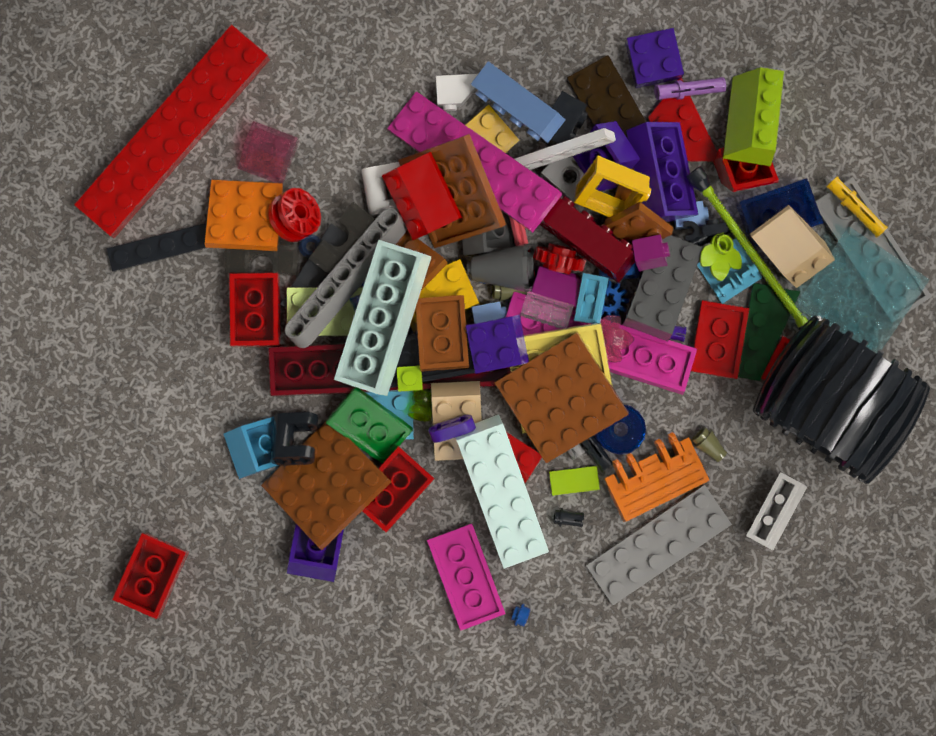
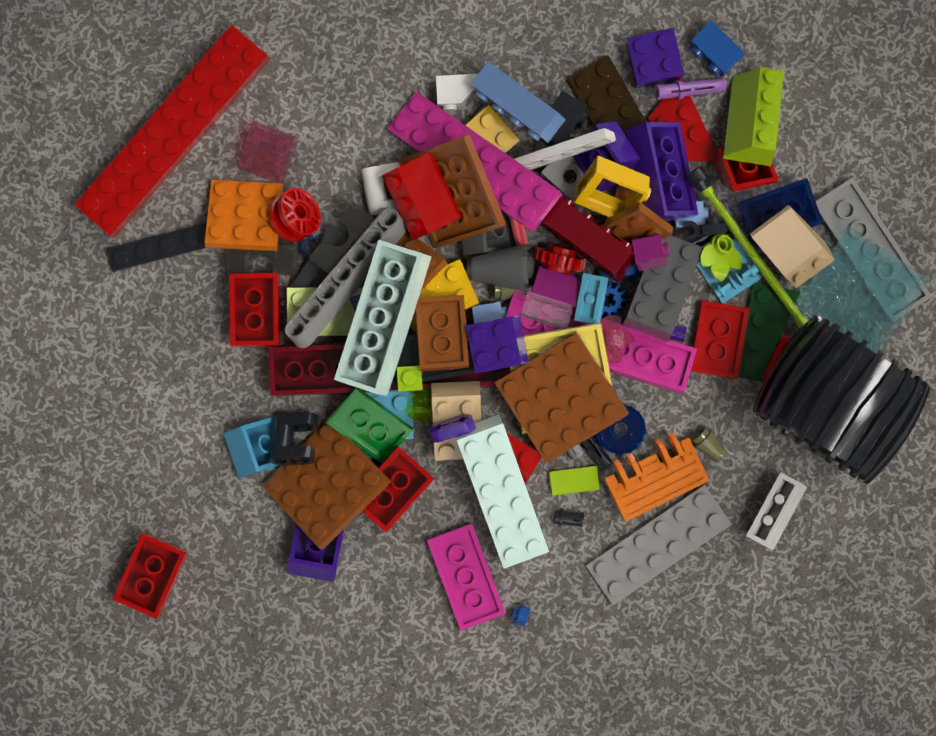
yellow pin [826,176,888,238] -> none
none -> blue brick [689,20,745,77]

